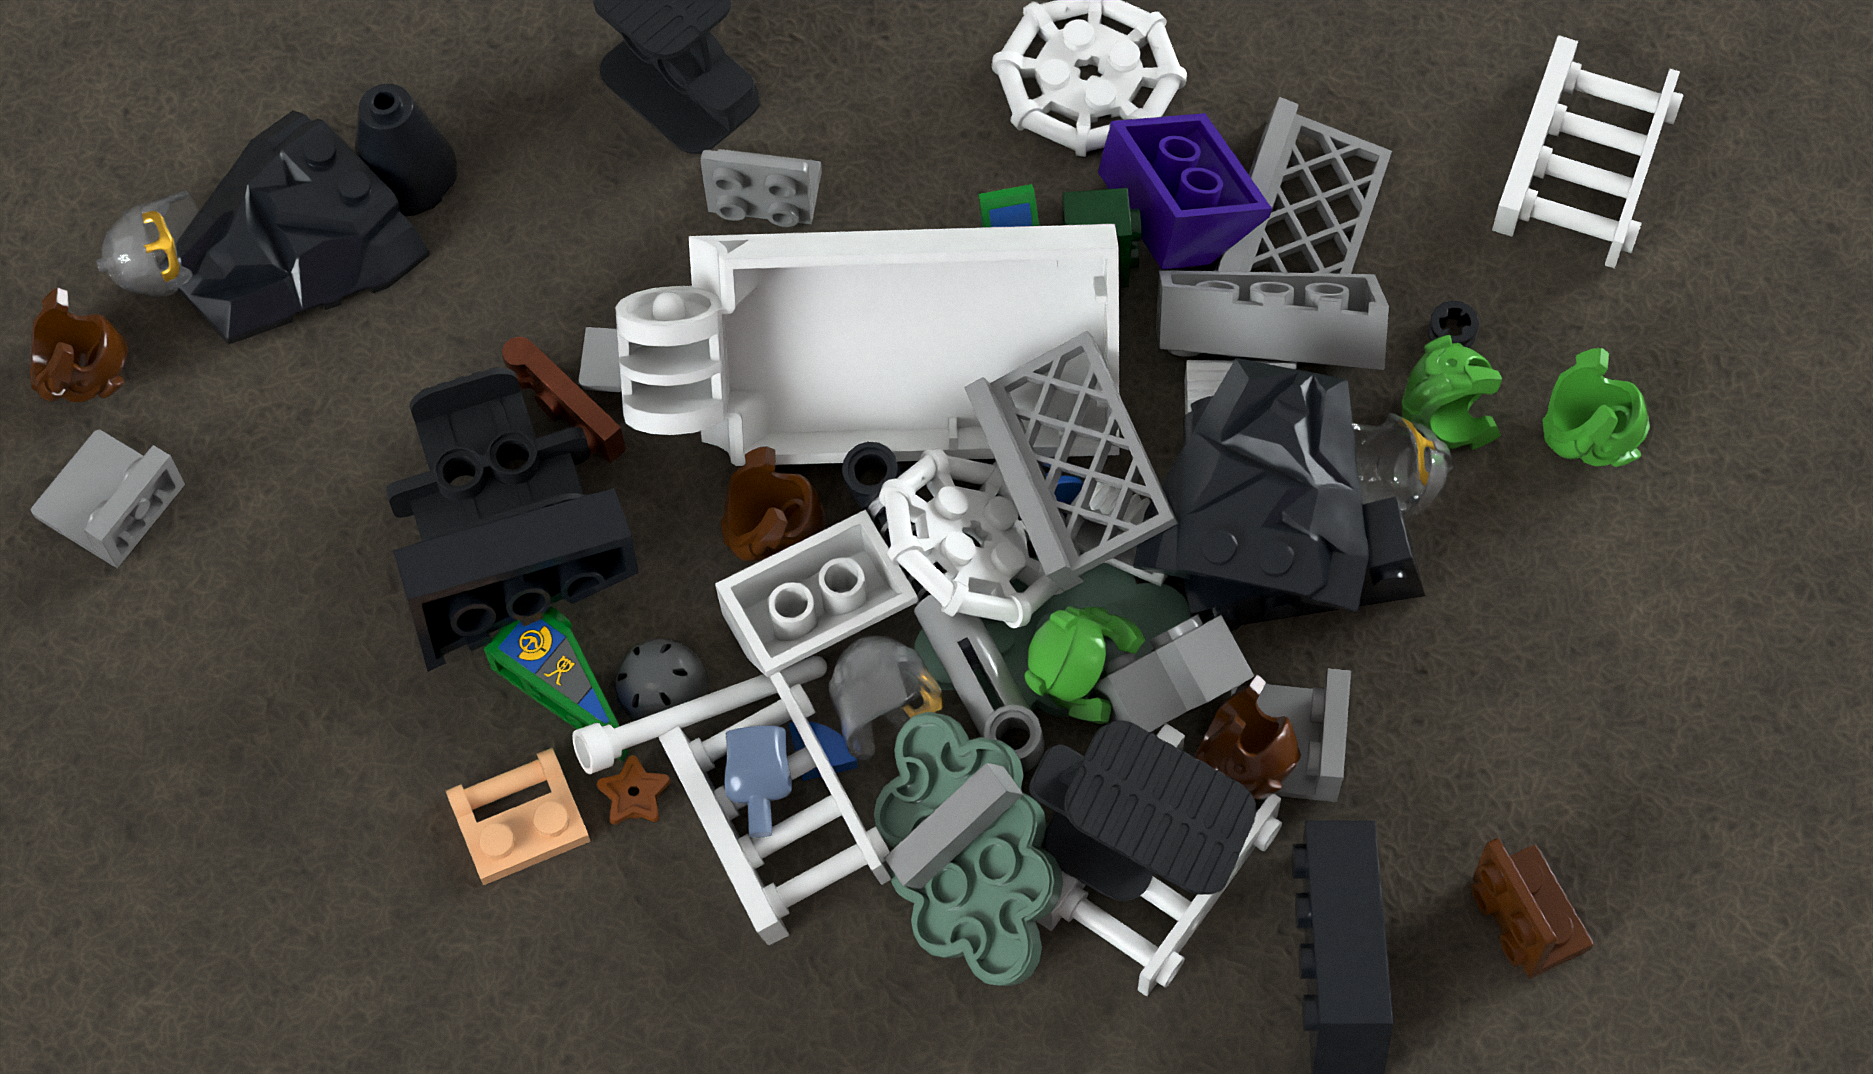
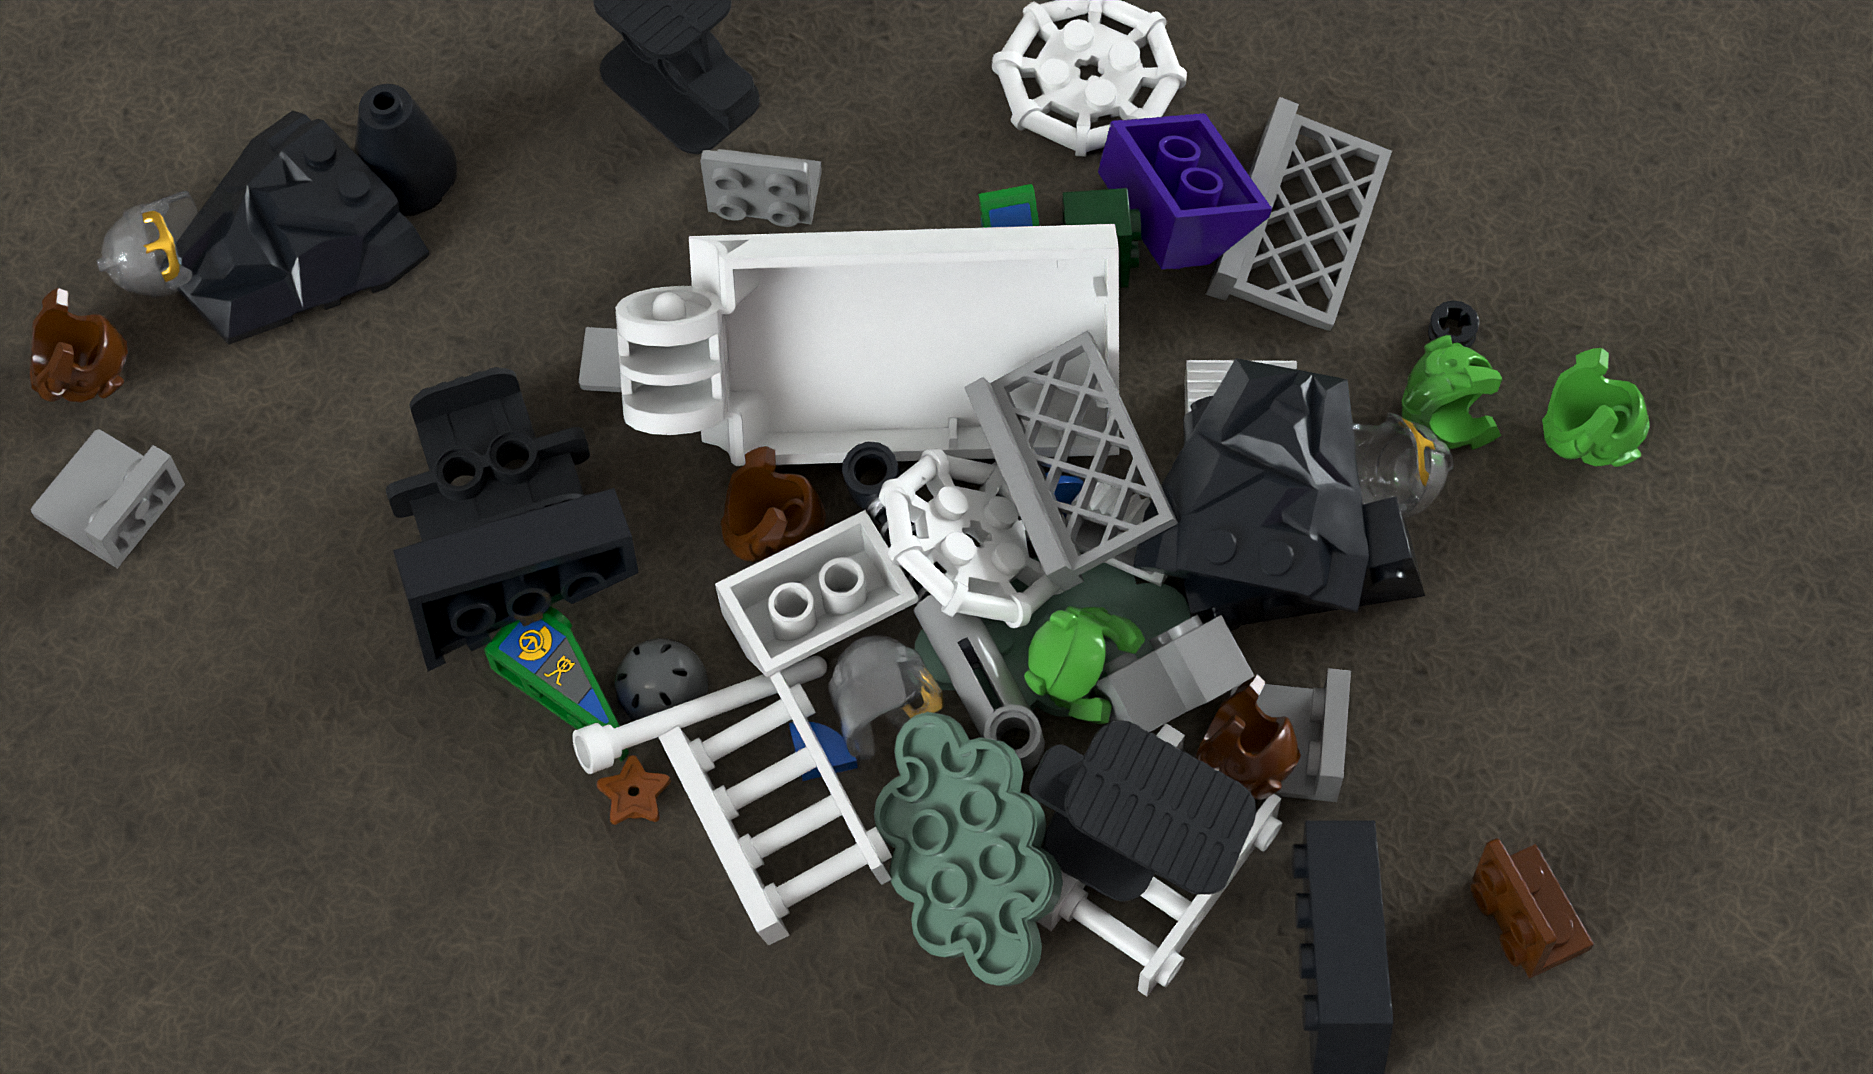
light nougat plate [445,747,590,885] -> none
copper plate [502,337,626,464] -> none
sand blue piece [725,726,792,838] -> none
light grey piece [884,763,1023,889] -> none
light grey wedge [1156,270,1389,370] -> none
white fence [1492,35,1683,268] -> none

